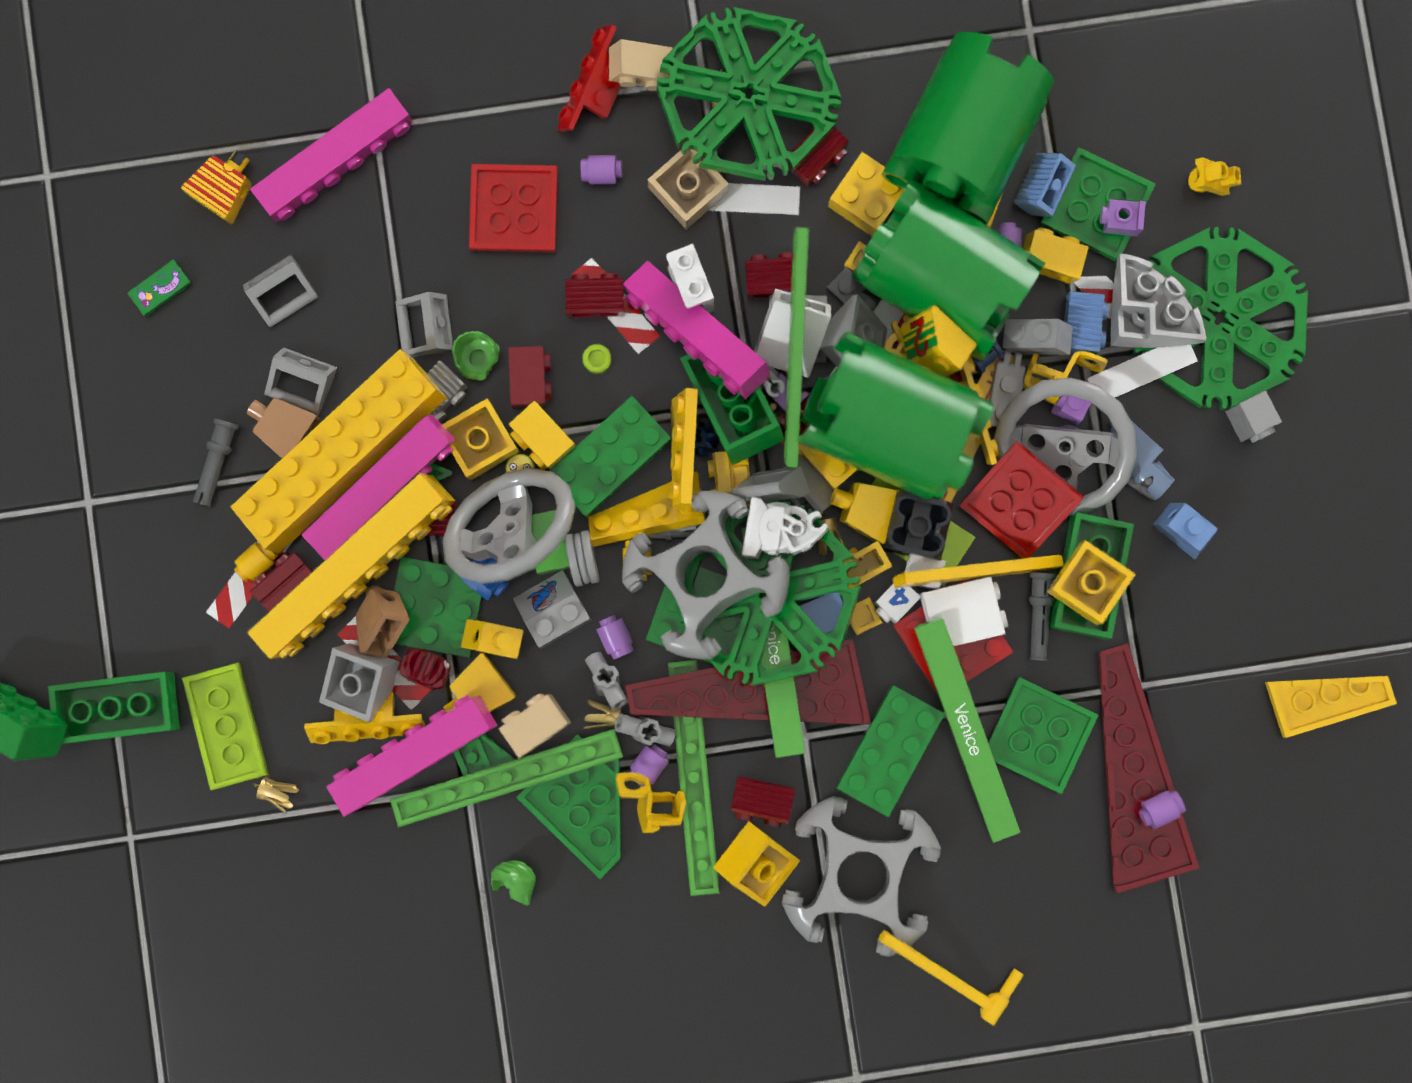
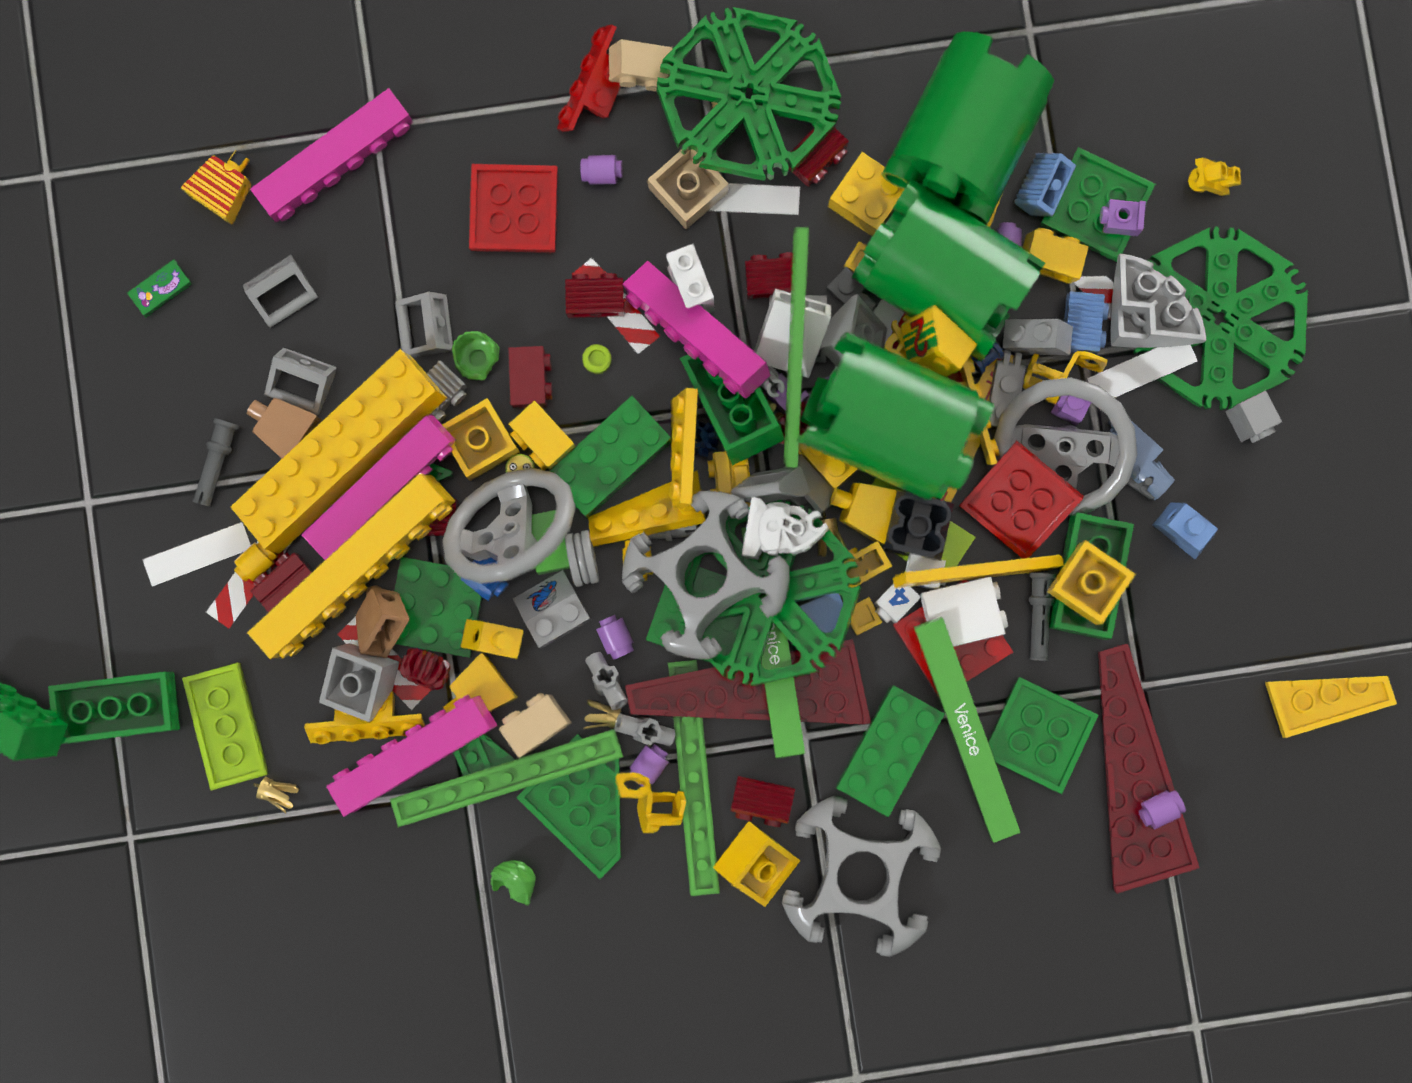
yellow bar [878,931,1024,1026] -> none
none -> white sticker [143,522,251,586]

